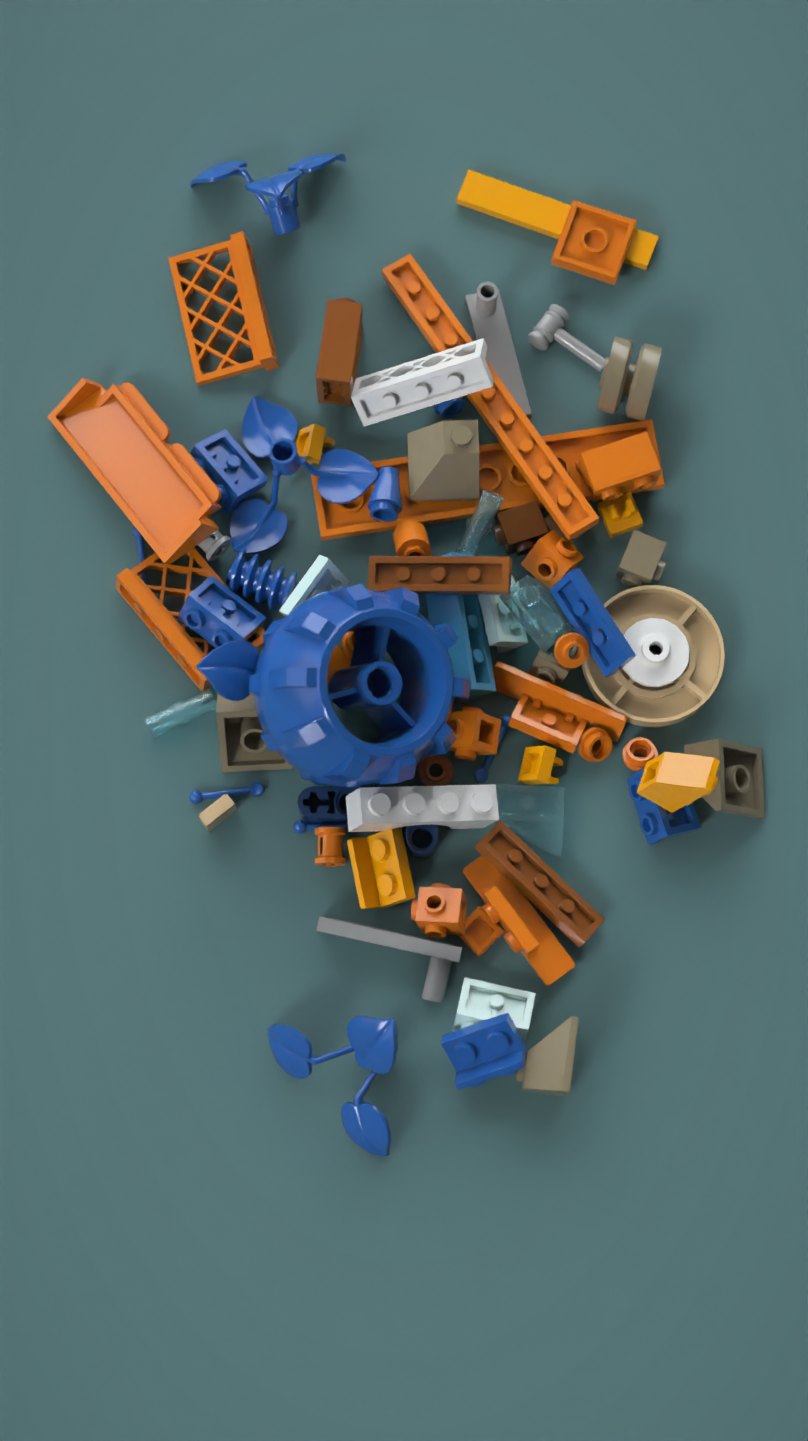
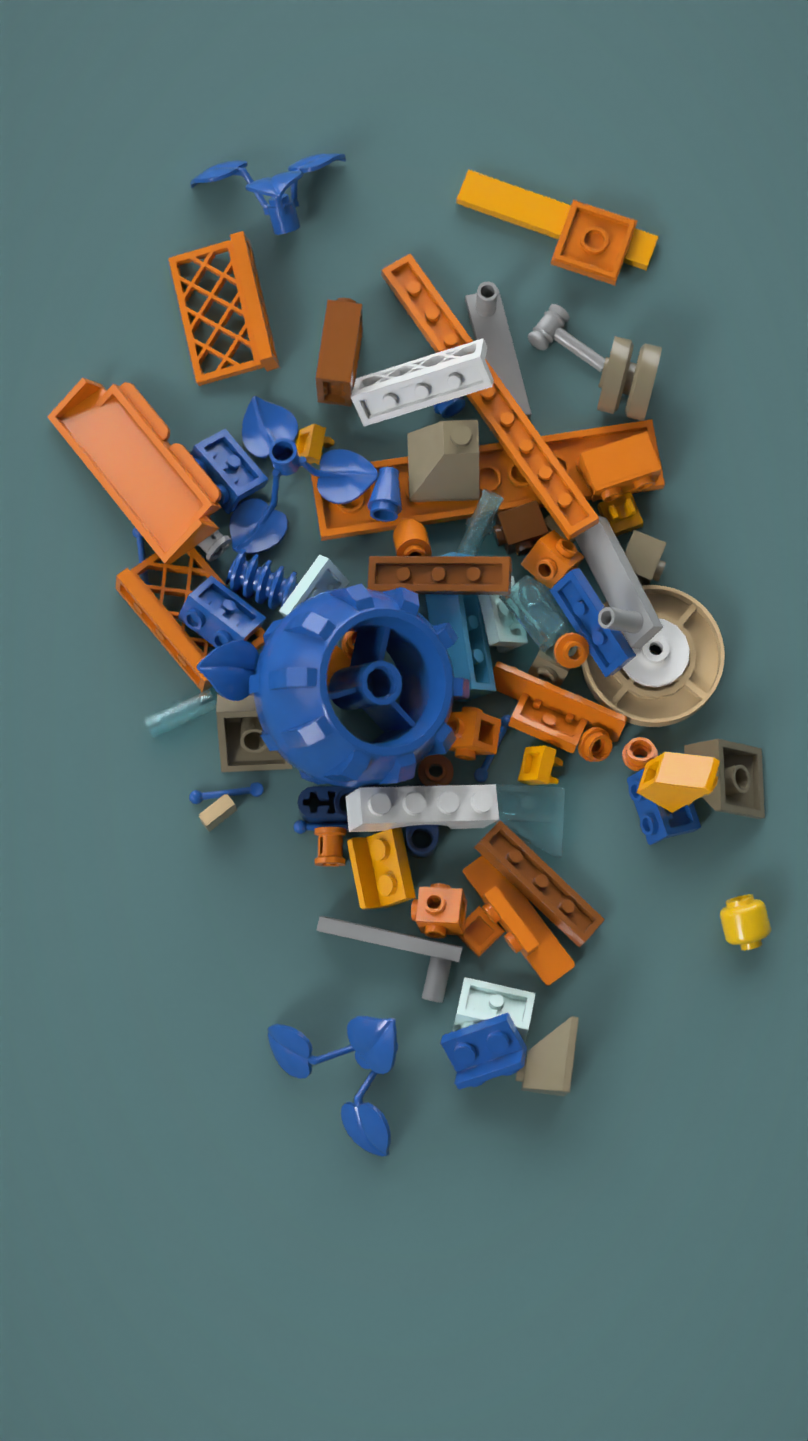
none -> light grey piece [575,516,663,649]
none -> yellow head [720,894,771,950]

